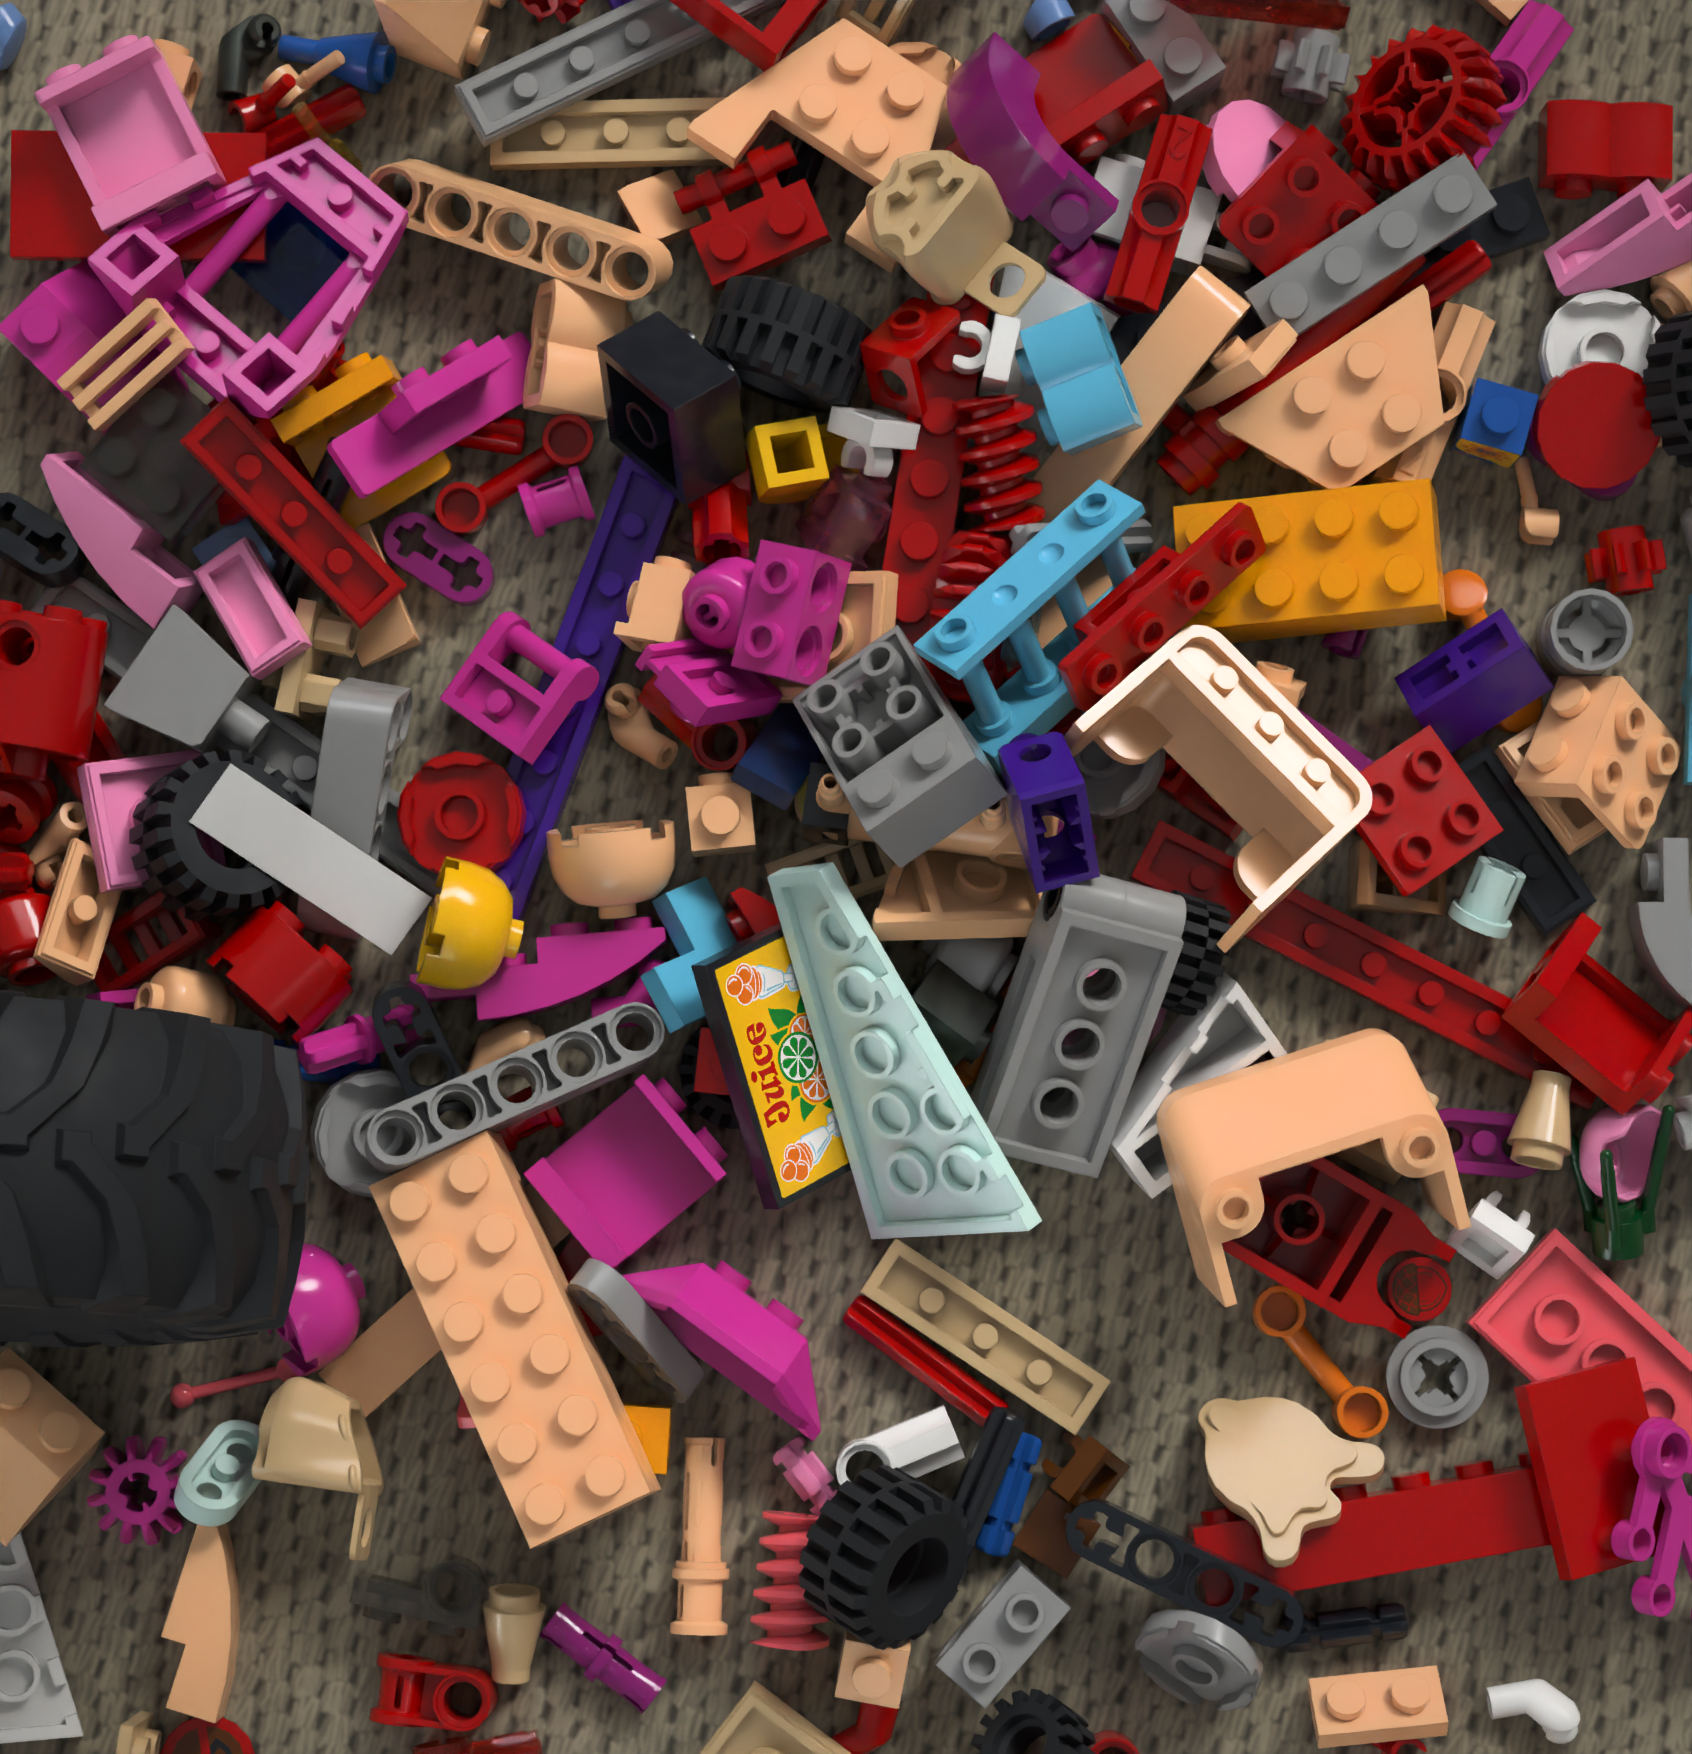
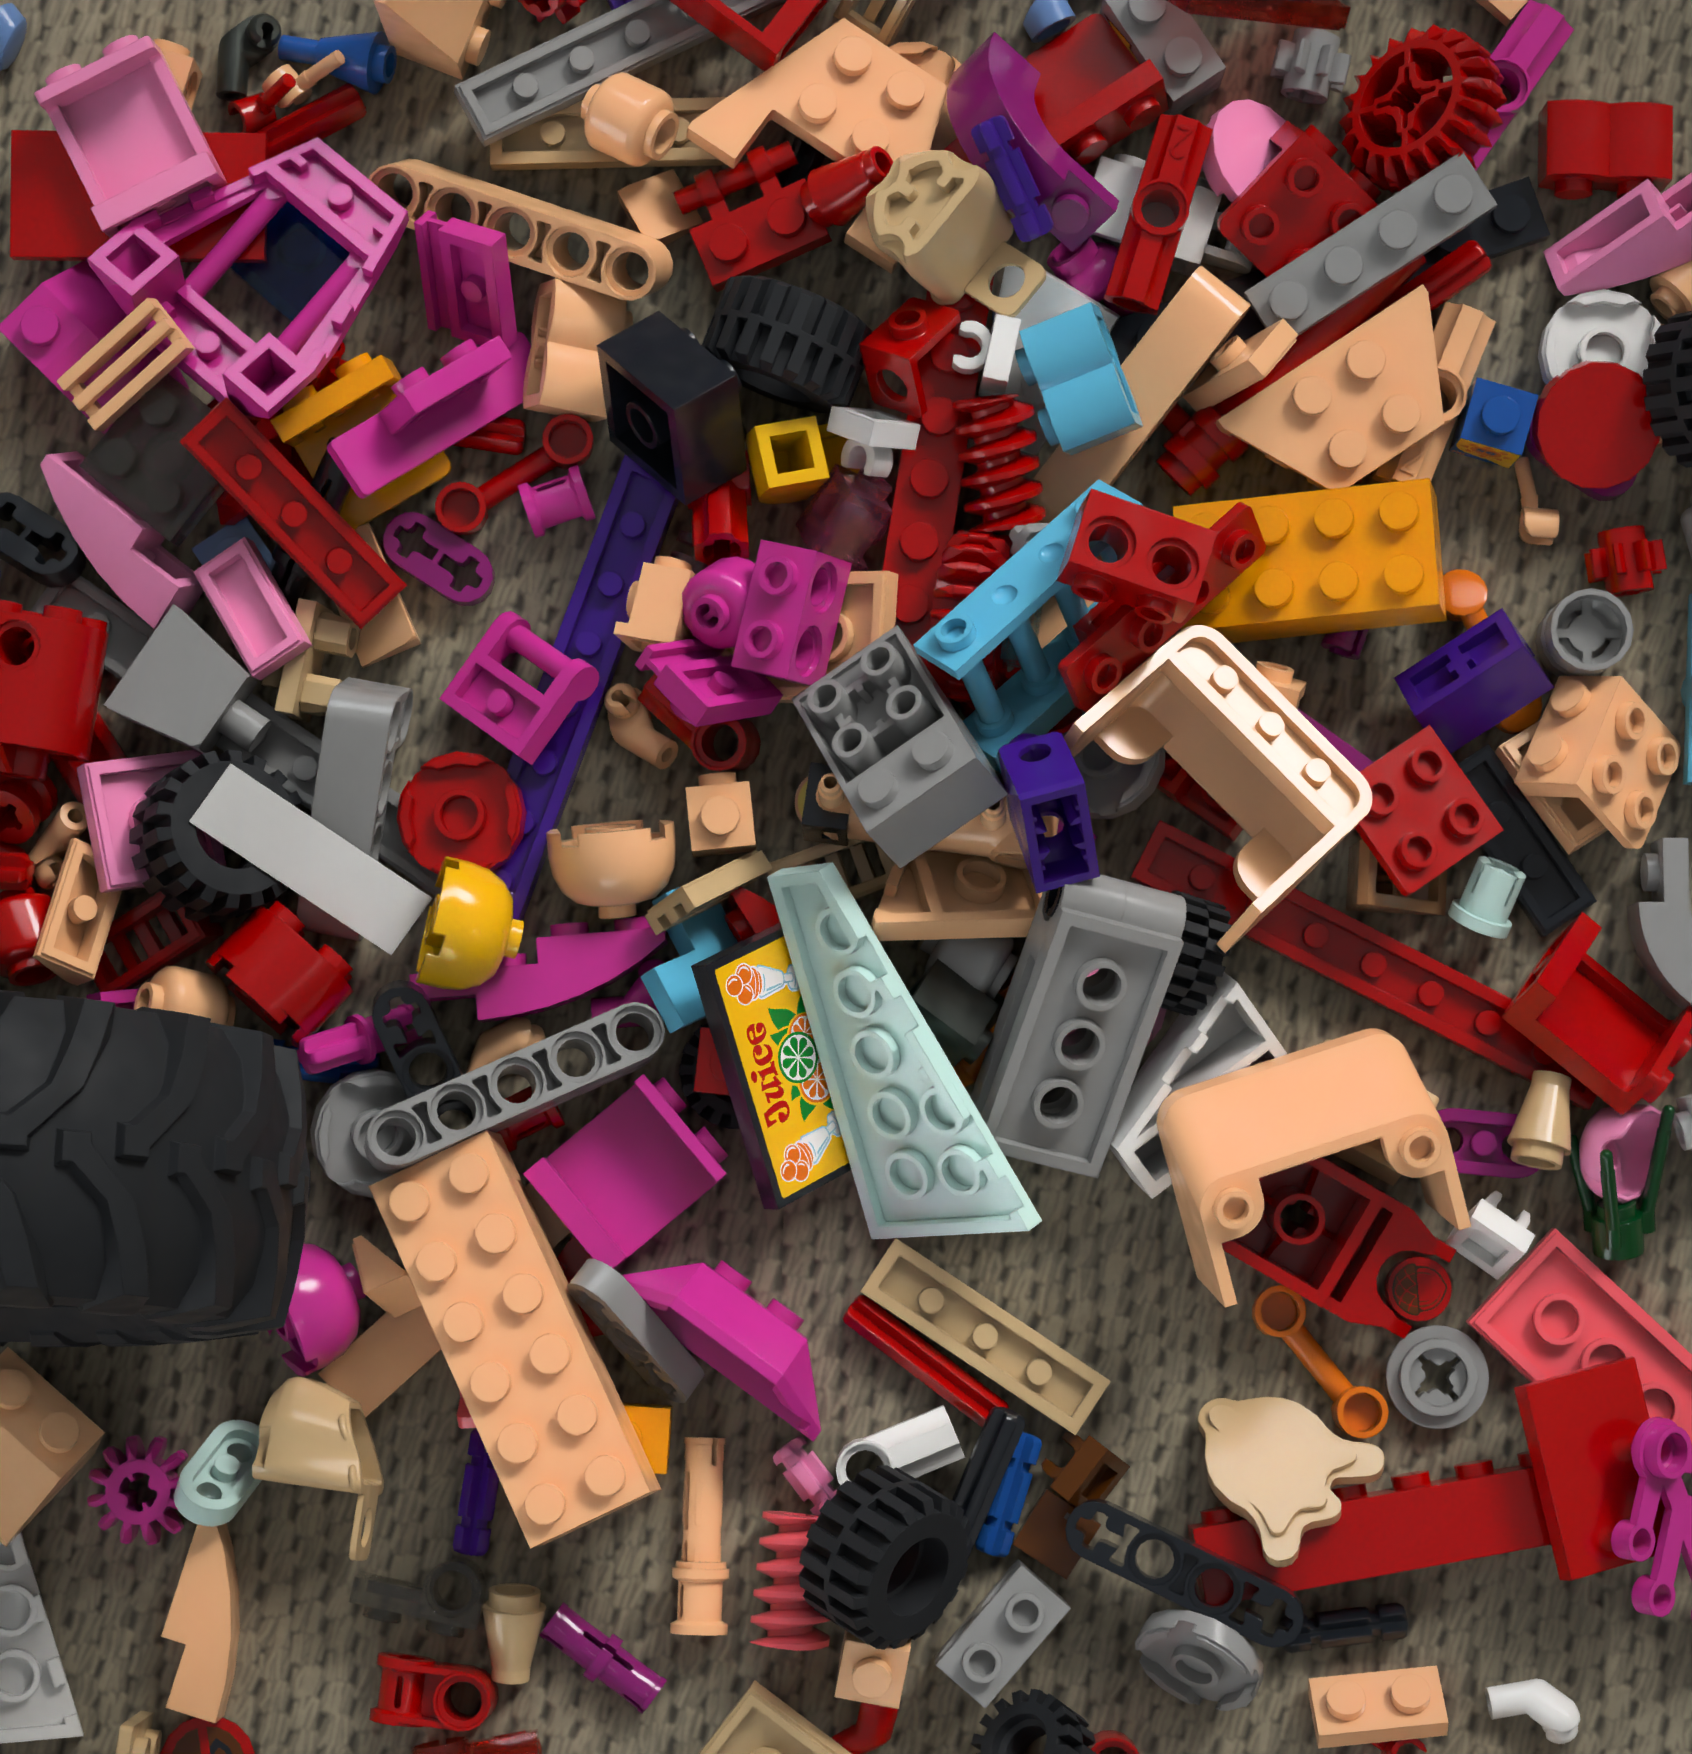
coral hinge [170,1359,300,1409] -> none
clear yellow hand [292,102,363,173] -> none
dark blue tile [730,703,824,811] -> none
none -> light nougat slope [352,1235,422,1318]
none -> dark pink plate [414,210,518,349]
none -> dark purple axle [453,1428,499,1556]
none -> light nougat head [580,72,679,167]
none -> tan tile [645,850,773,935]
none -> red cone [800,146,893,228]
none -> dark purple axle [971,115,1054,242]
none -> red brick [1056,488,1217,624]

